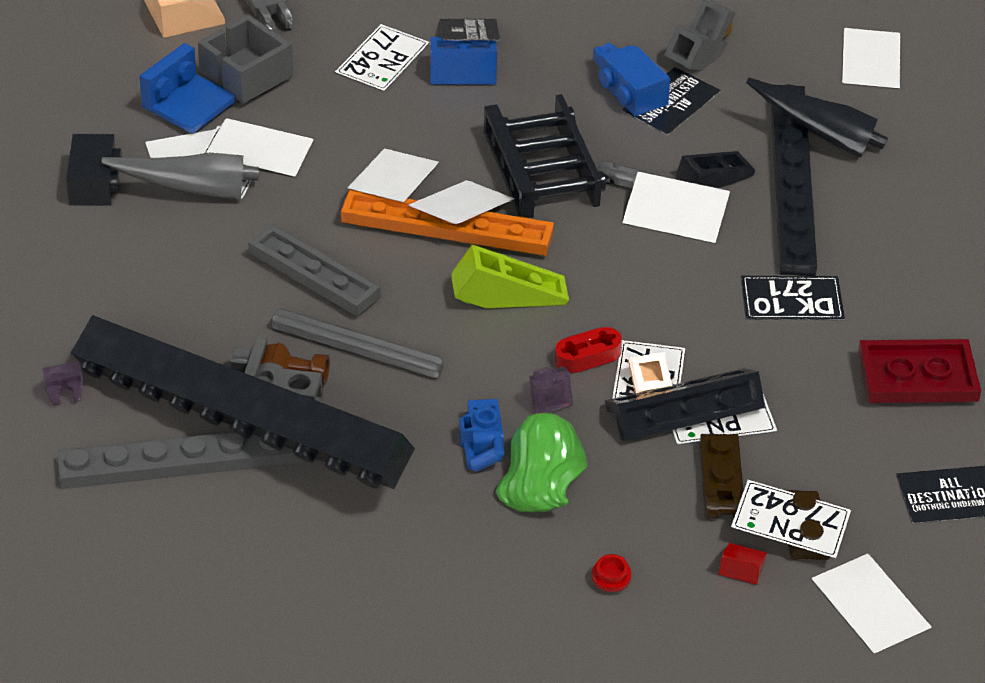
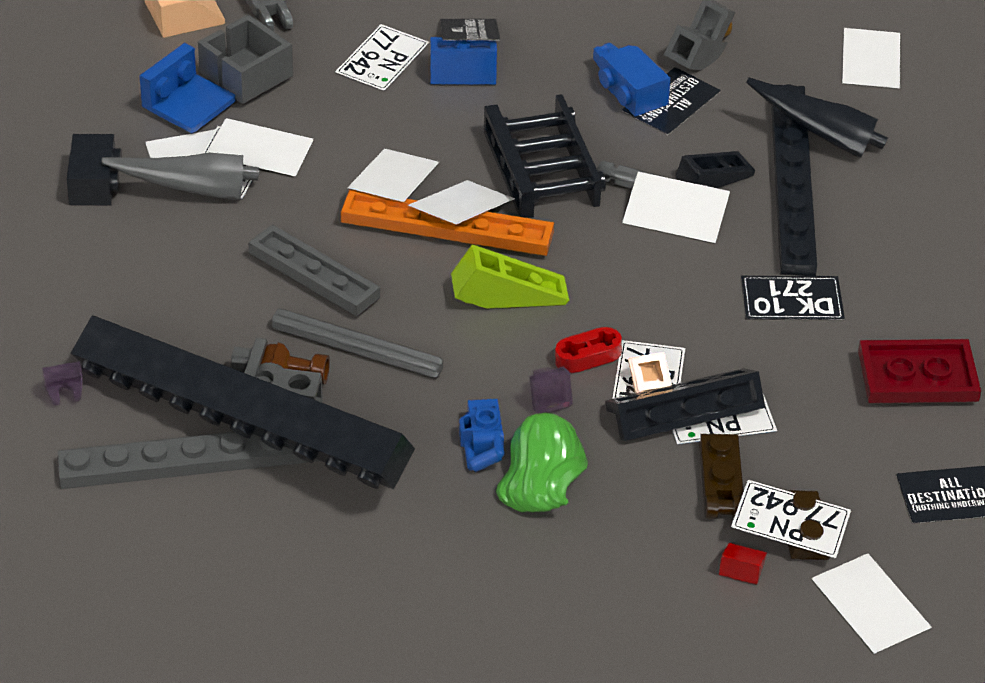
red plate [592,554,632,592] -> none

